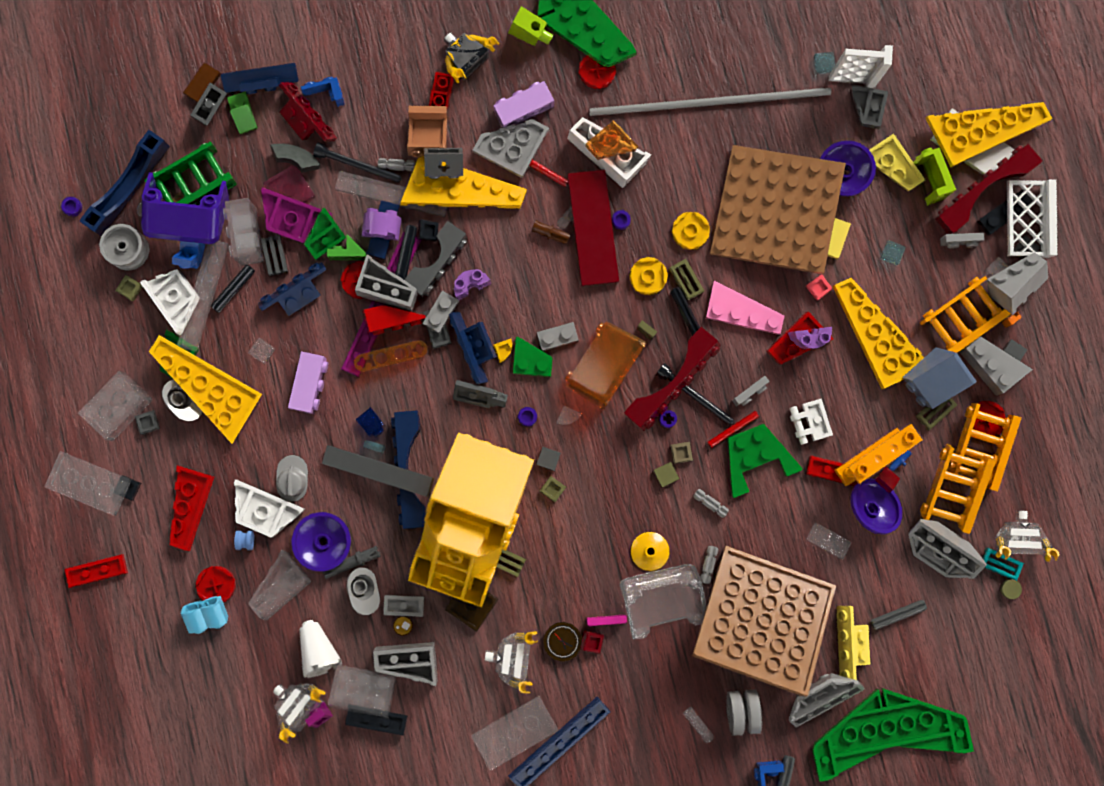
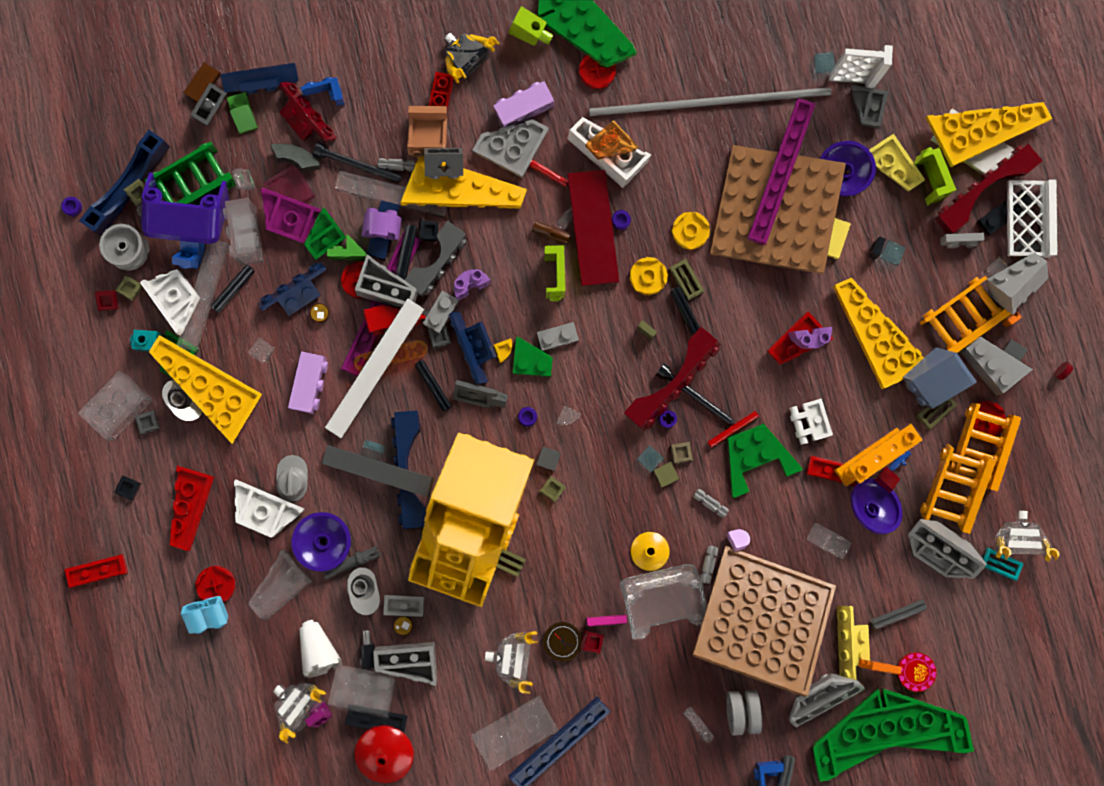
clear tile [44,451,131,516] -> none
medium blue wheel [234,531,254,550] -> none
dark grey tile [261,235,288,276] -> none
clear blue bracket [356,407,386,437] -> none
dark brown tile [445,592,499,632] -> none
clear orange windscreen [564,321,647,410] -> none
bright pink wing [705,281,784,335] -> none
light grey plate [732,376,770,406] -> none
coral tile [806,274,833,301] -> none
olive tile [1000,579,1022,599] -> none
none -> dark red tile [94,289,119,311]
none -> olive tile [123,179,145,206]
none -> teal brick [130,330,162,352]
none -> clear tile [232,168,255,190]
none -> tile [310,303,330,323]
none -> white tile [325,299,425,438]
none -> red dish [354,726,414,783]
none -> black piece [360,630,375,669]
none -> black axle [415,360,452,412]
none -> lime panel [544,245,565,302]
none -> clear light blue tile [636,445,664,473]
none -> tile [726,529,750,551]
none -> magenta tile [748,98,816,246]
none -> orange tile [858,659,902,674]
none -> black tile [869,237,886,260]
none -> red tile [897,652,937,692]
none -> dark red tile [1054,361,1073,380]

